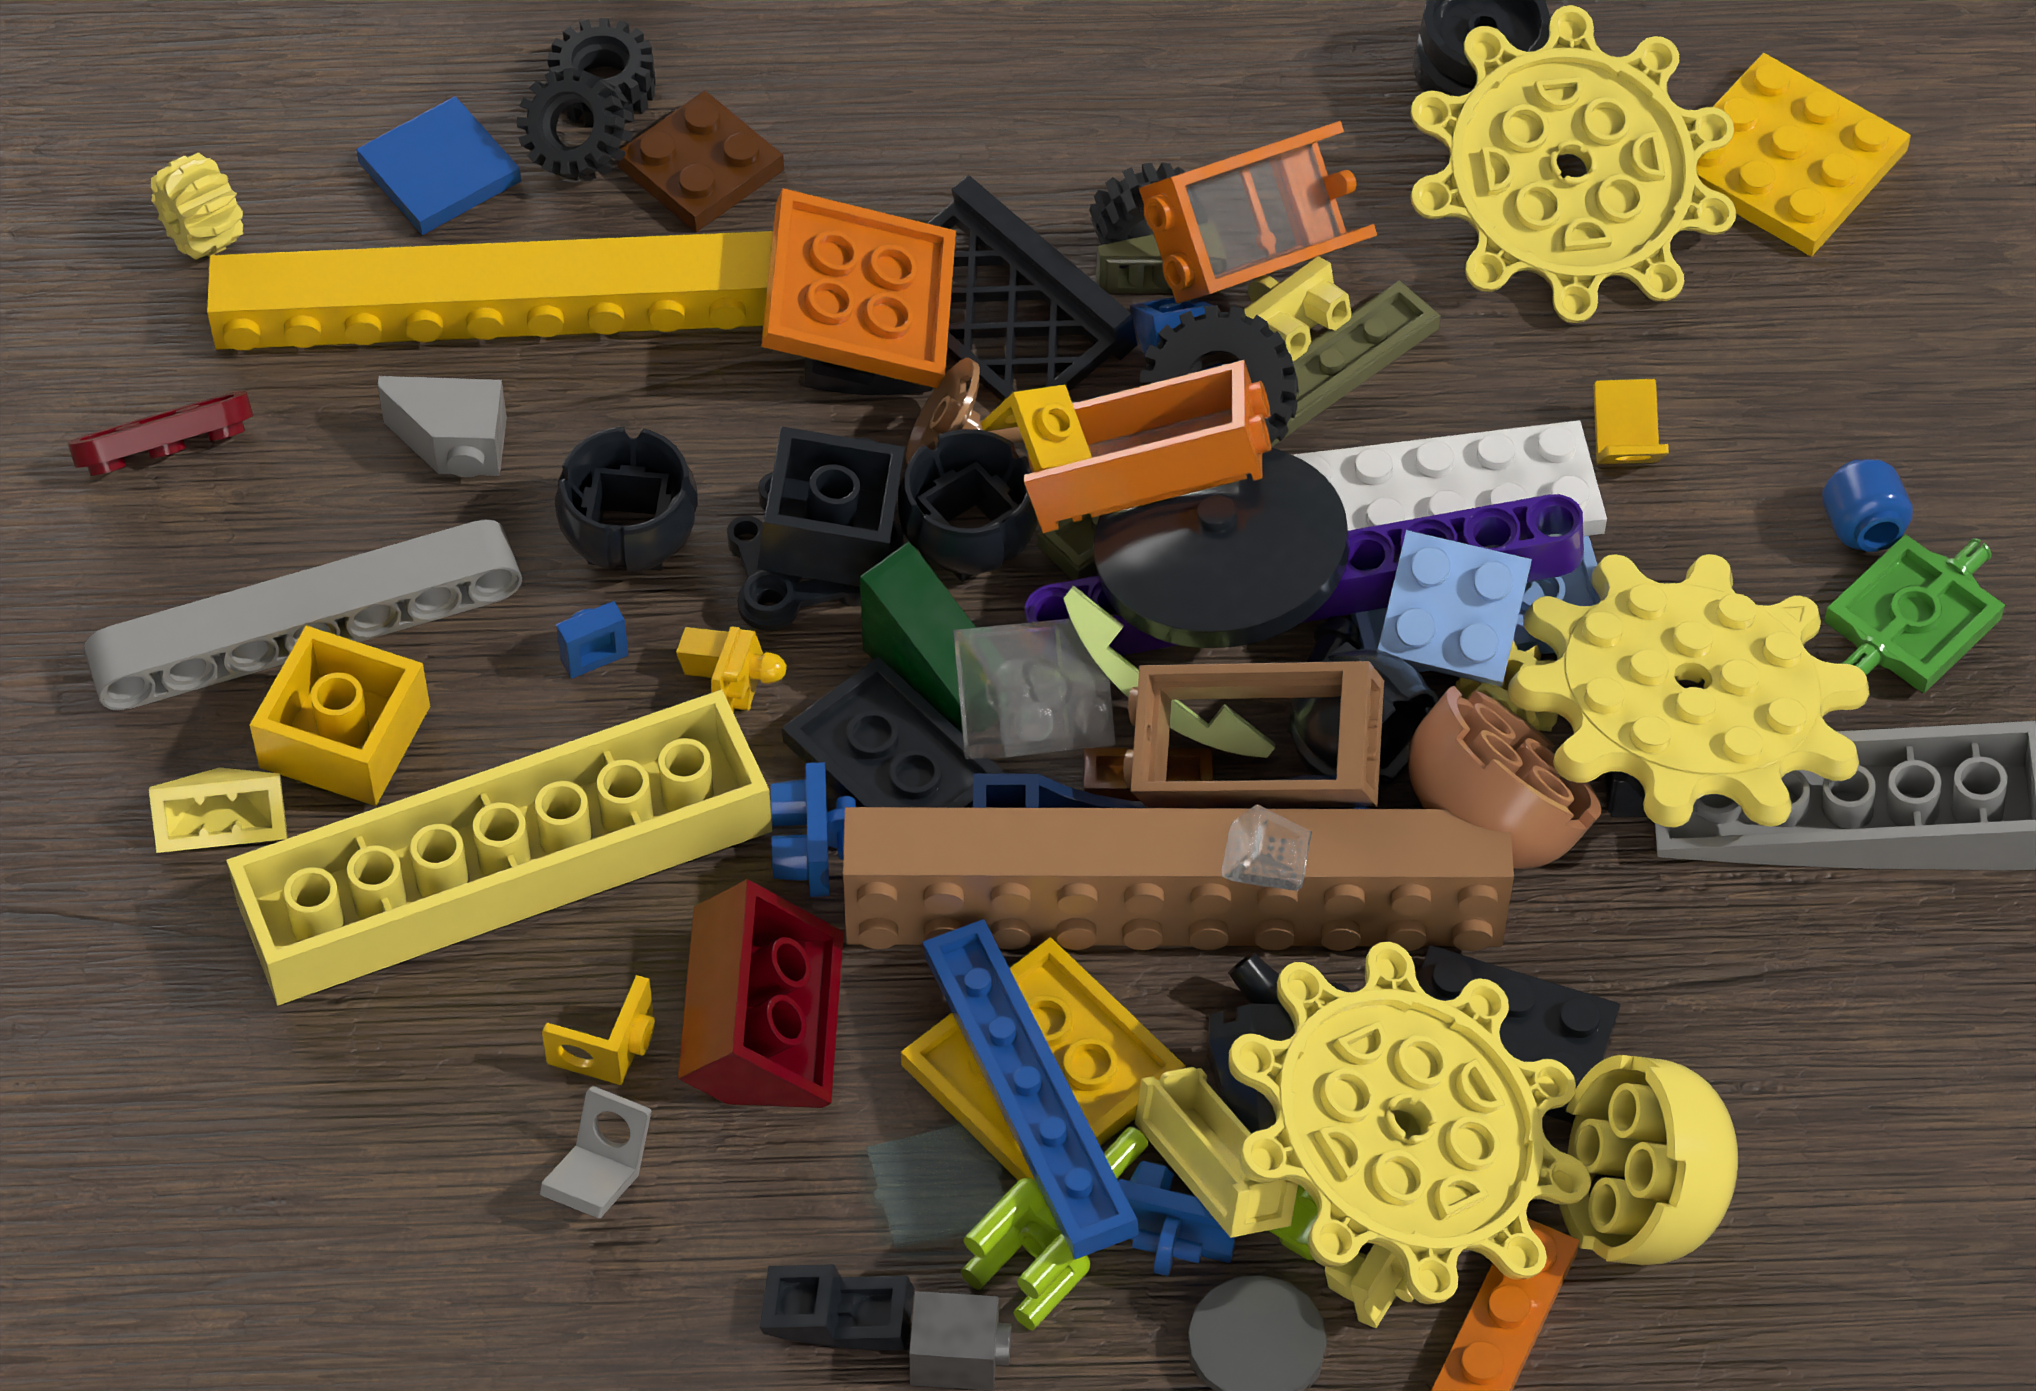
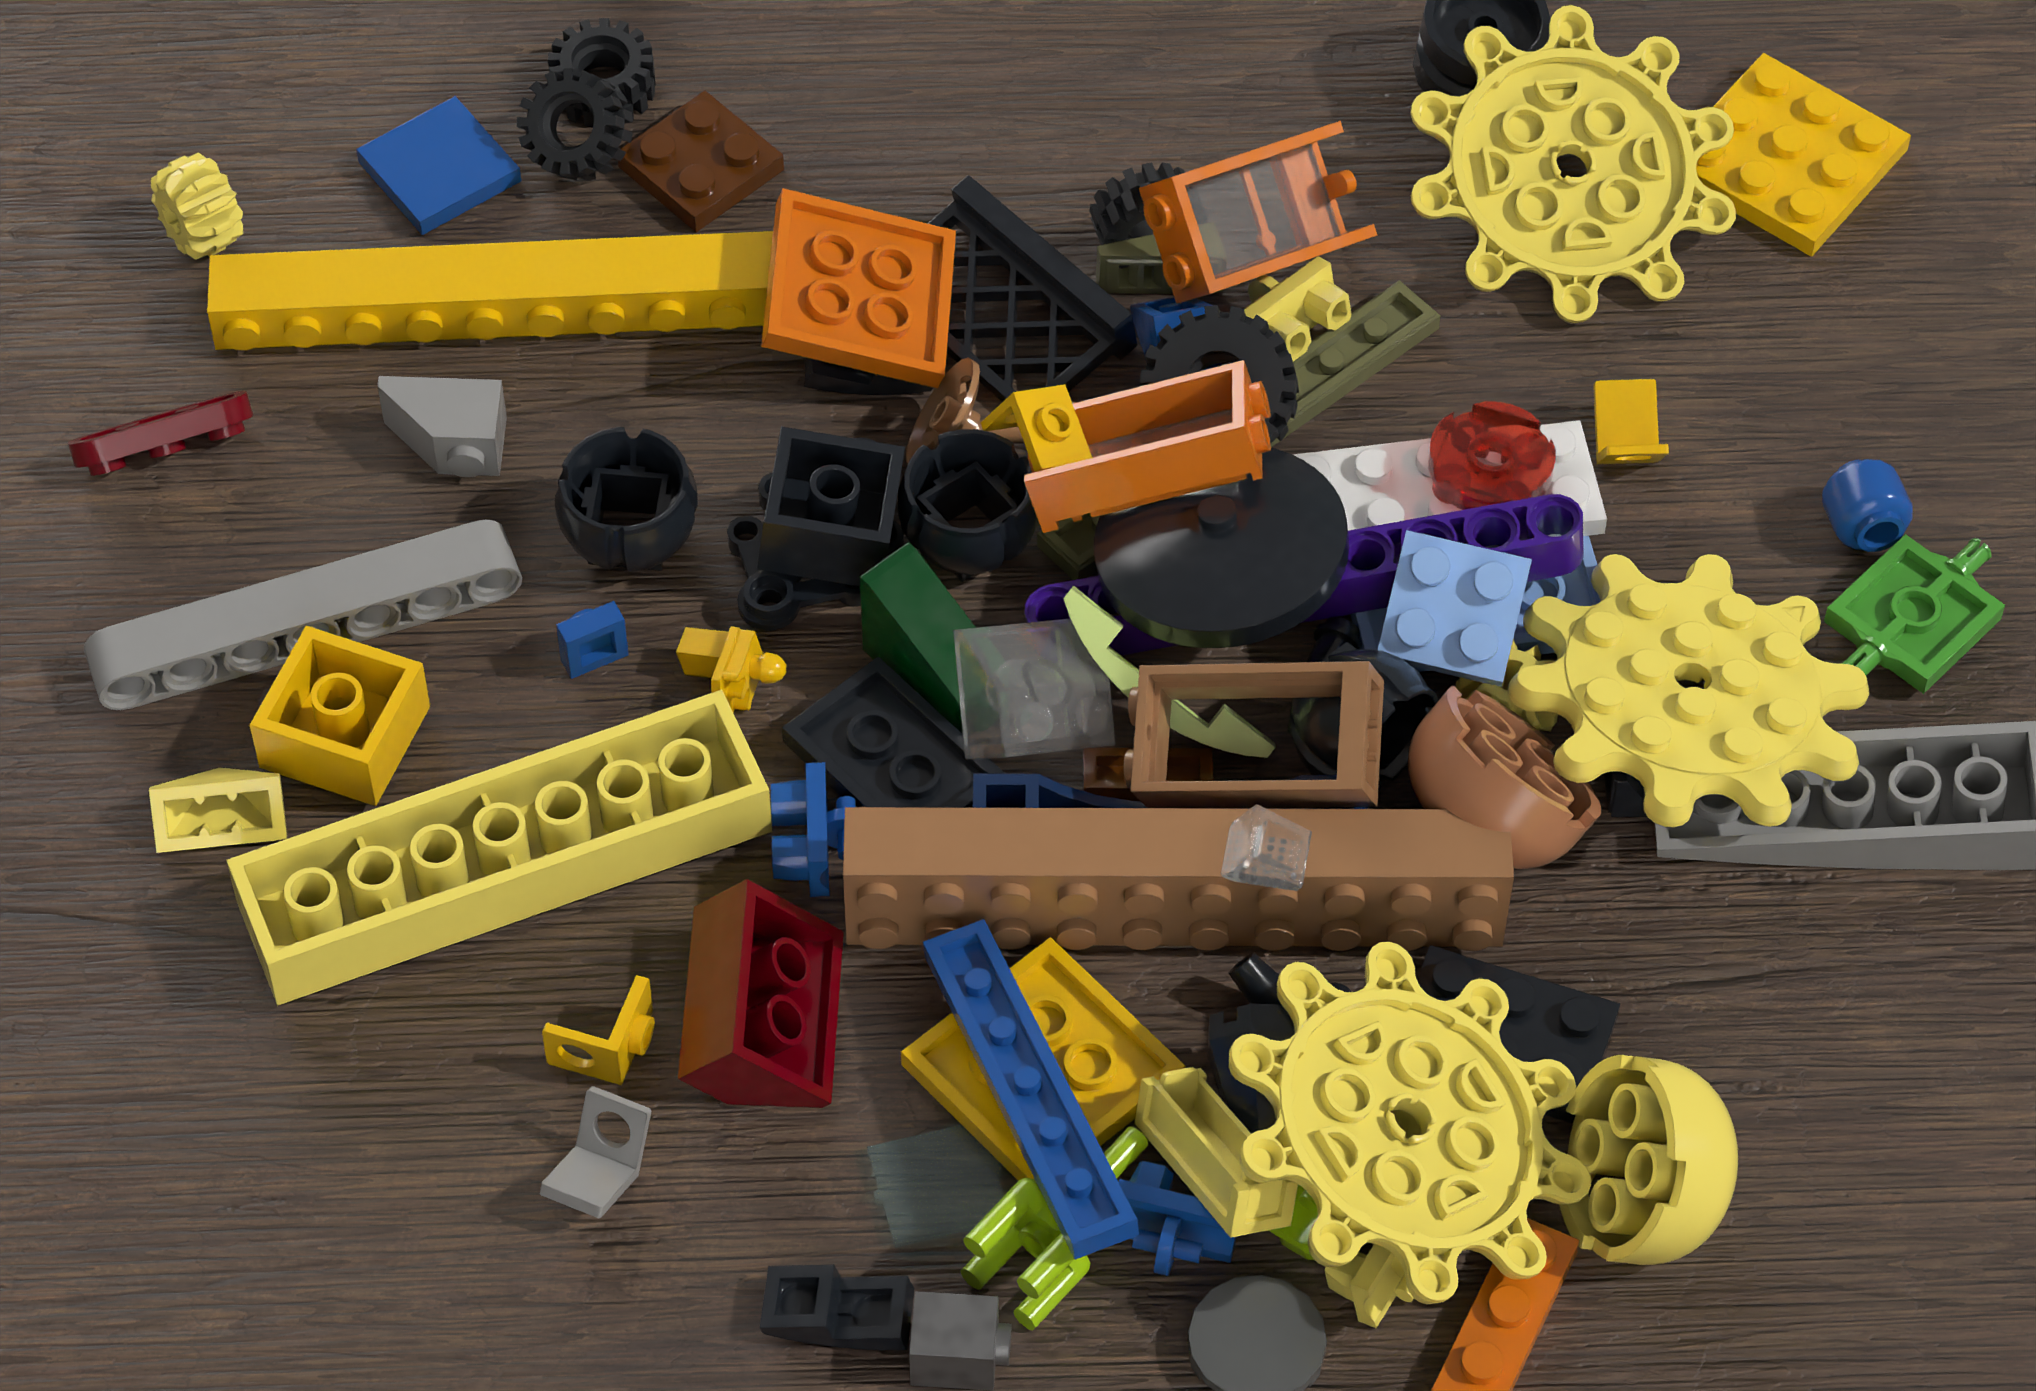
none -> clear red plate [1428,401,1556,510]

